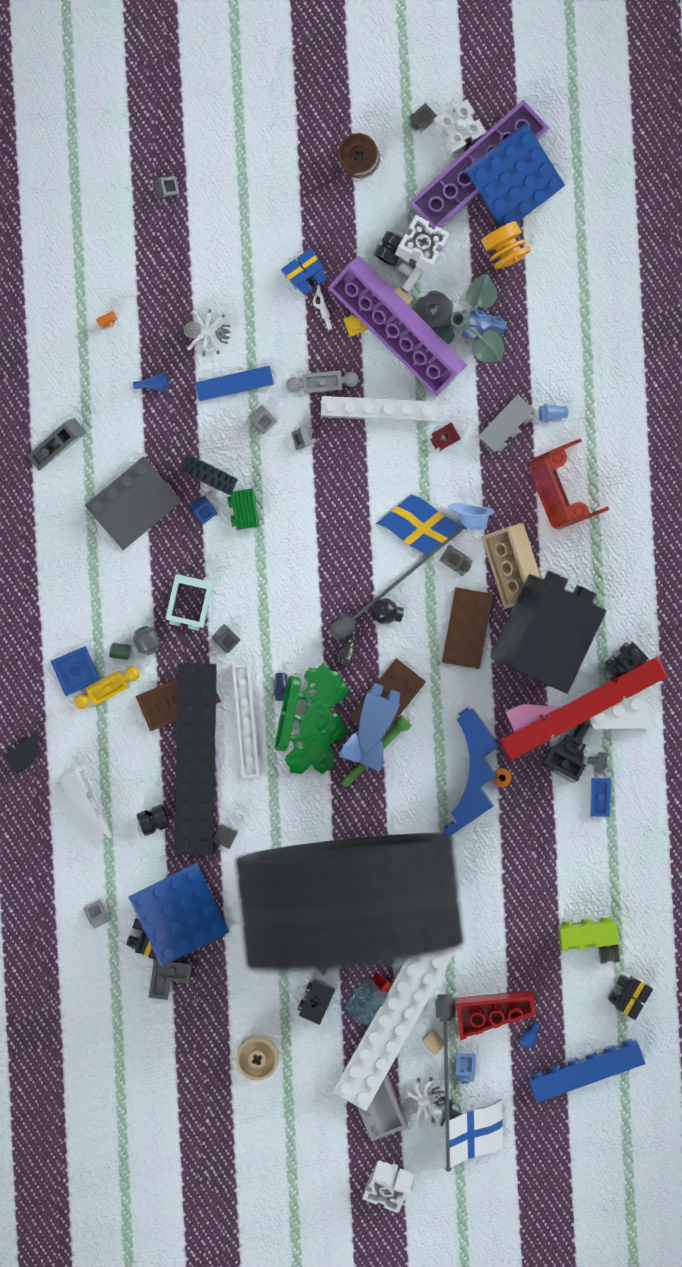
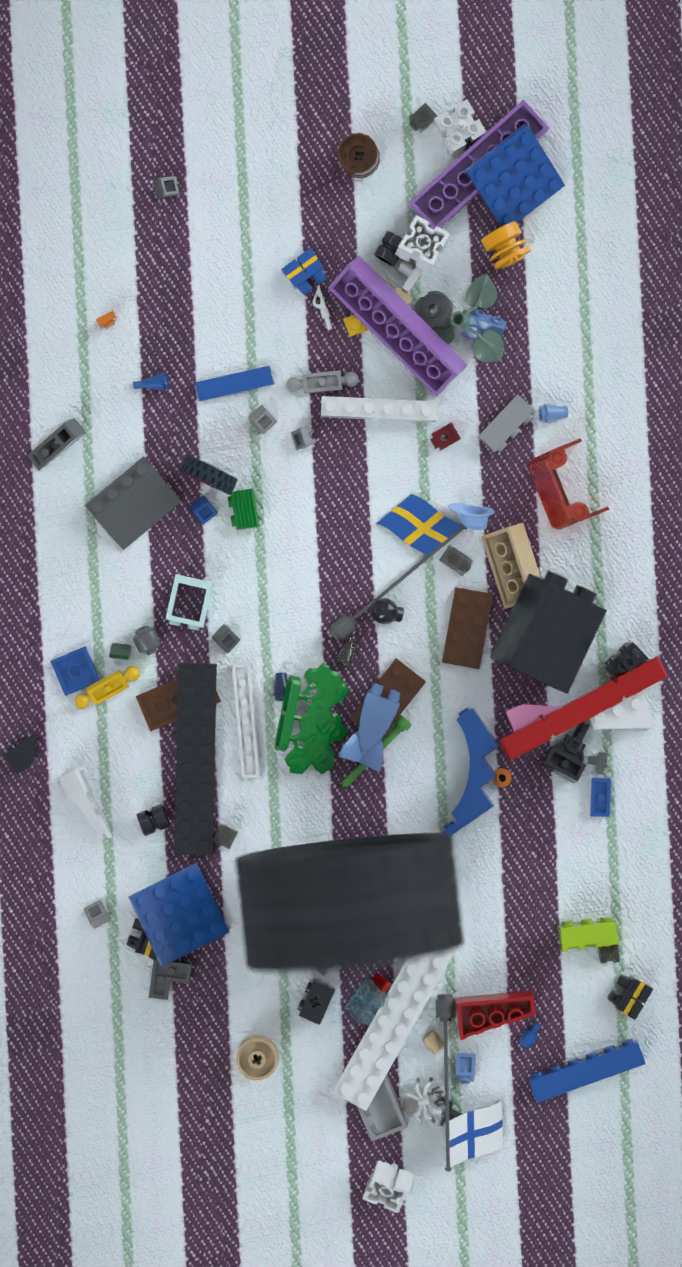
animal [184,309,231,356] -> none

